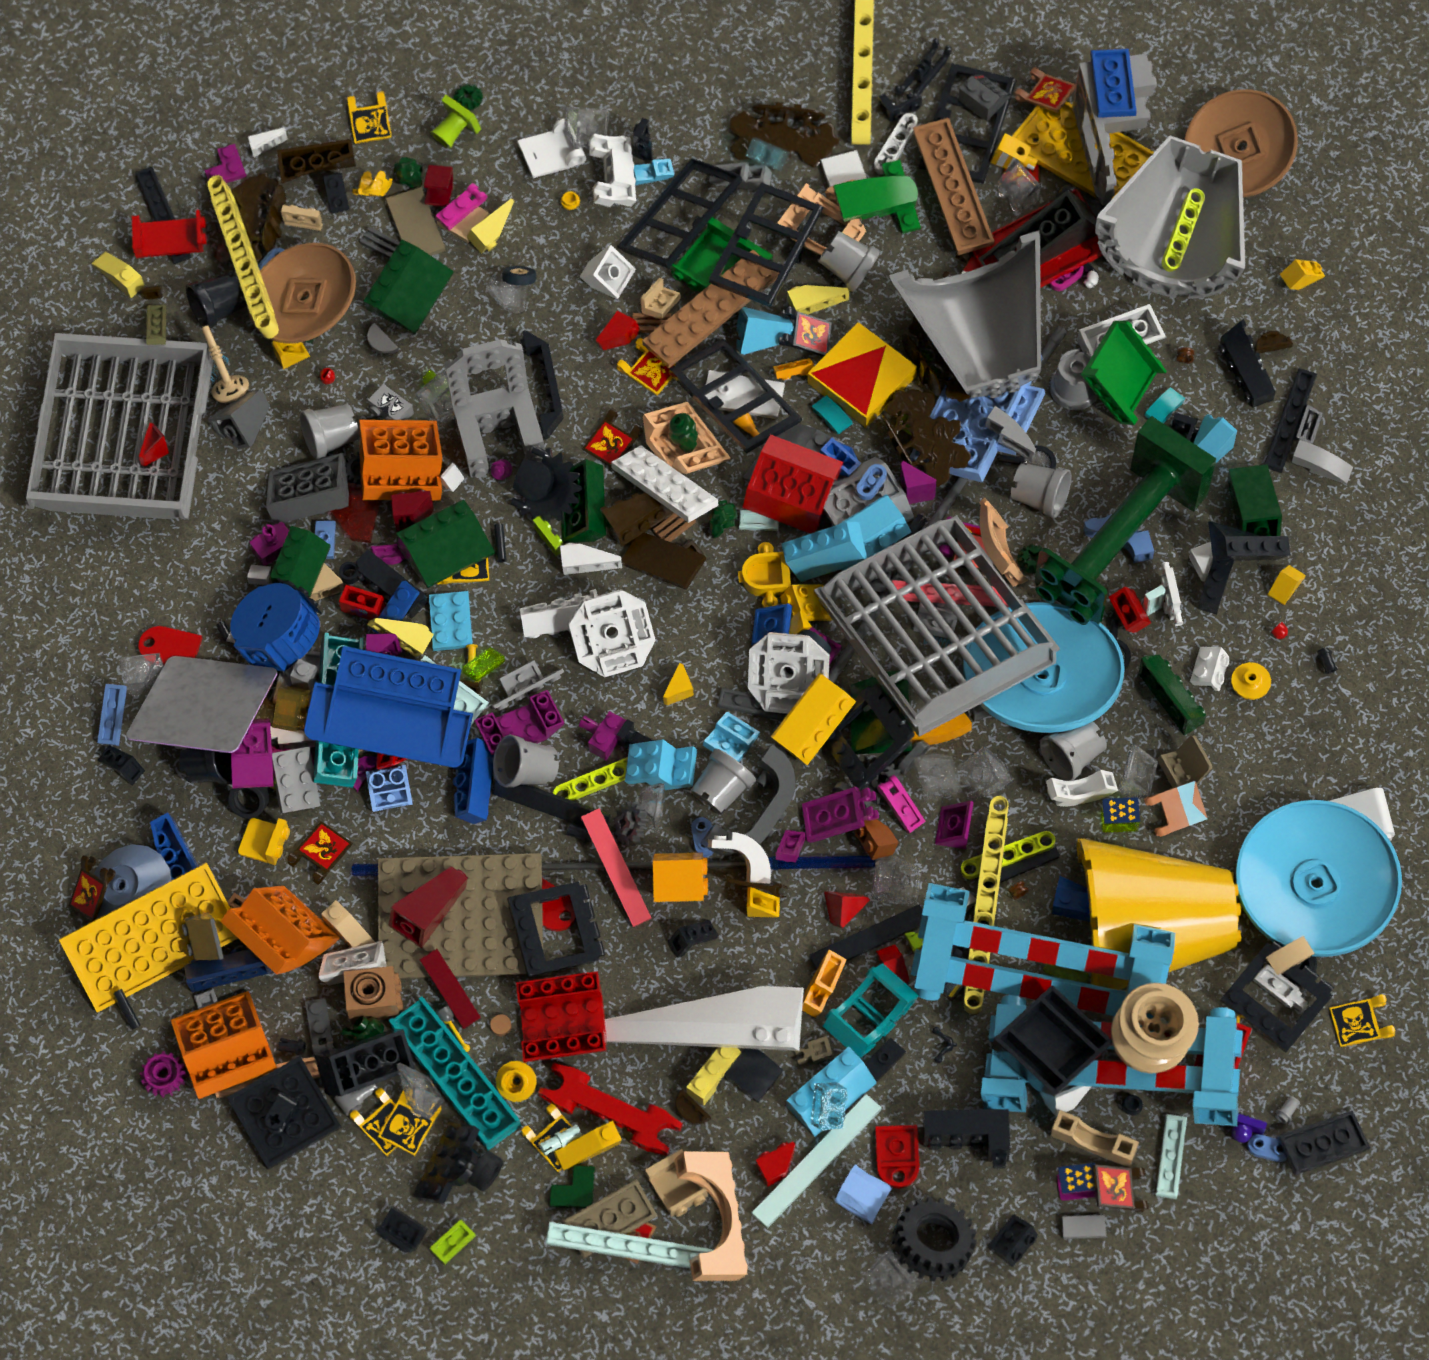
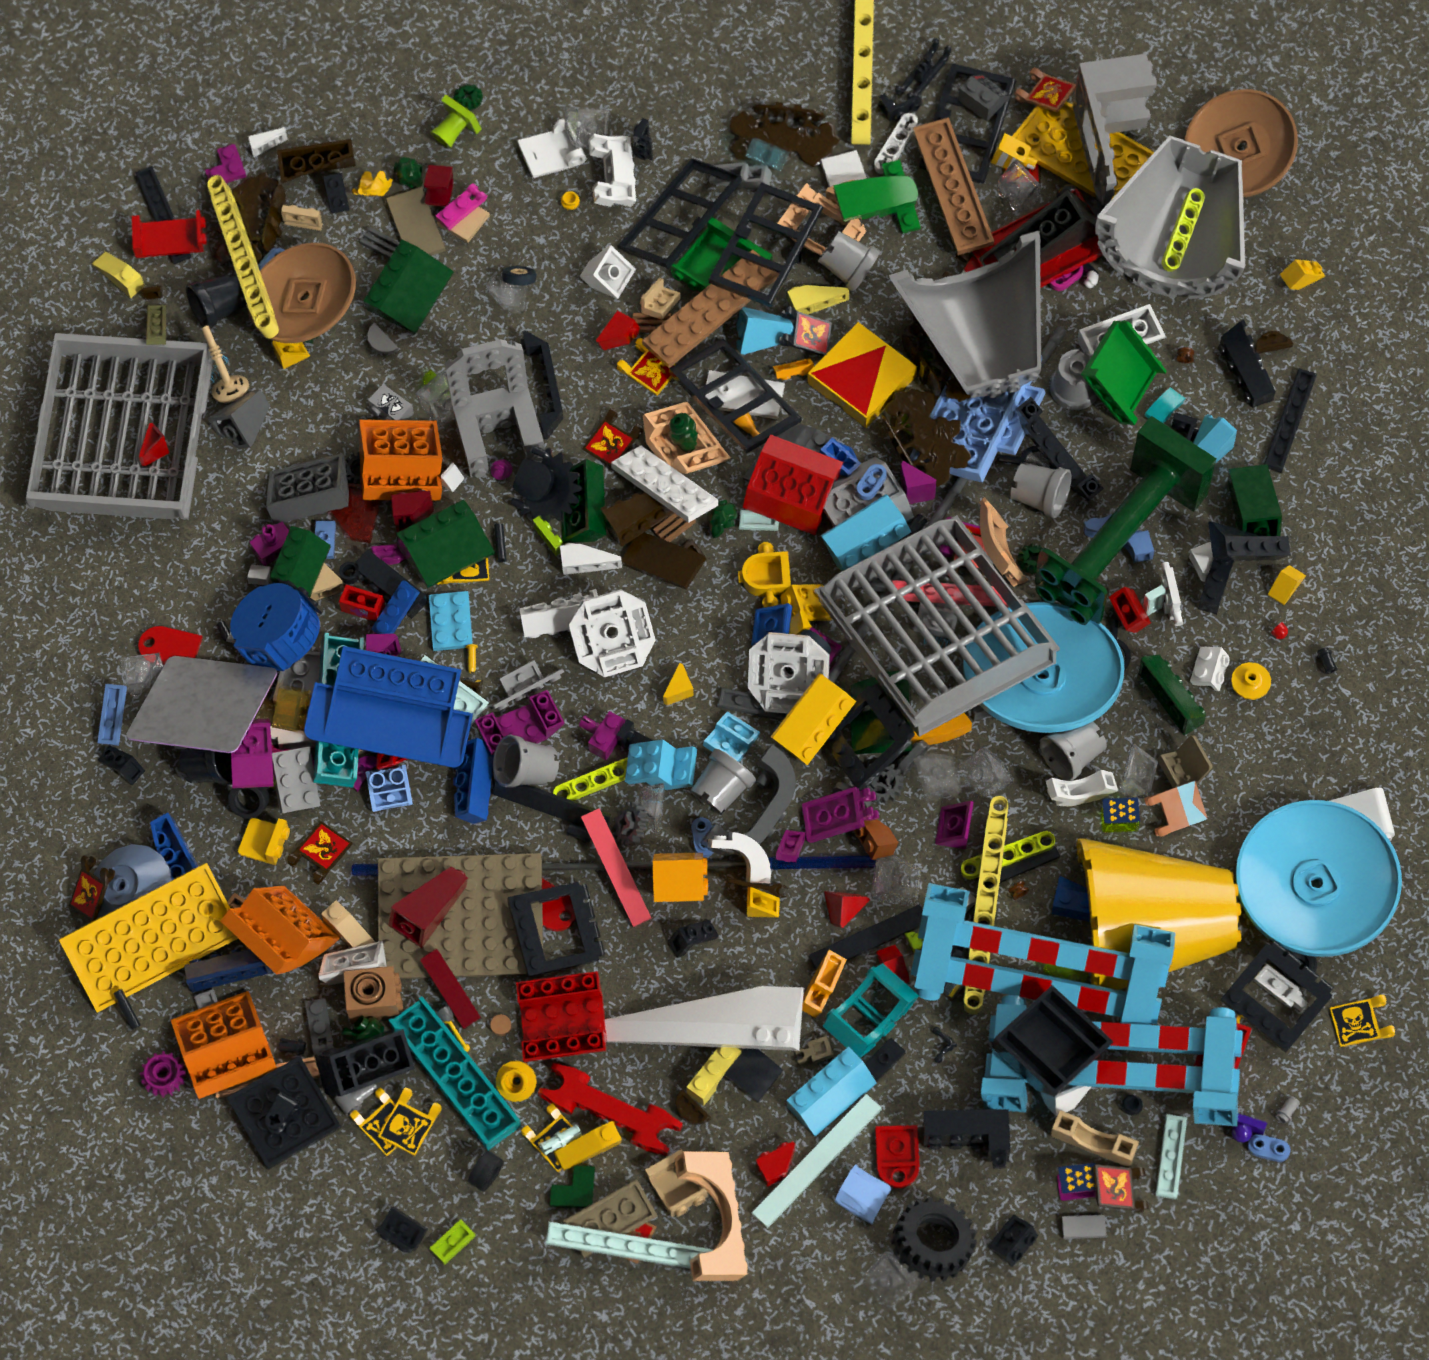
dark grey slope [182,912,224,960] -> none
light grey brick [290,659,319,693] -> none
light grey piece [300,404,359,459] -> none
red hinge [319,368,335,384] -> none
flag [347,91,392,144] -> none
light yellow slope [367,618,434,657] -> none
clear slope [397,1063,444,1119] -> none
black plate [413,1122,480,1205] -> none
clear neon green plate [462,647,505,682] -> none
light yellow slope [467,198,514,254] -> none
medium azure slope [633,159,674,185] -> none
medium azure slope [781,522,867,582] -> none
clear light blue brick [811,1082,847,1130] -> none
teal slope [812,395,853,435] -> none
dark pink plate [877,775,926,833] -> none
light grey slope [985,406,1036,461] -> none
blue tile [1090,49,1137,118] -> none
tan wheel [1111,983,1199,1074] -> none
tan slope [1266,936,1315,975] -> none
black tile [1277,1110,1370,1176] -> none
black tile [1292,404,1323,444] -> none
light grey slope [1292,440,1353,484] -> none
none -> black slope [1016,397,1104,501]

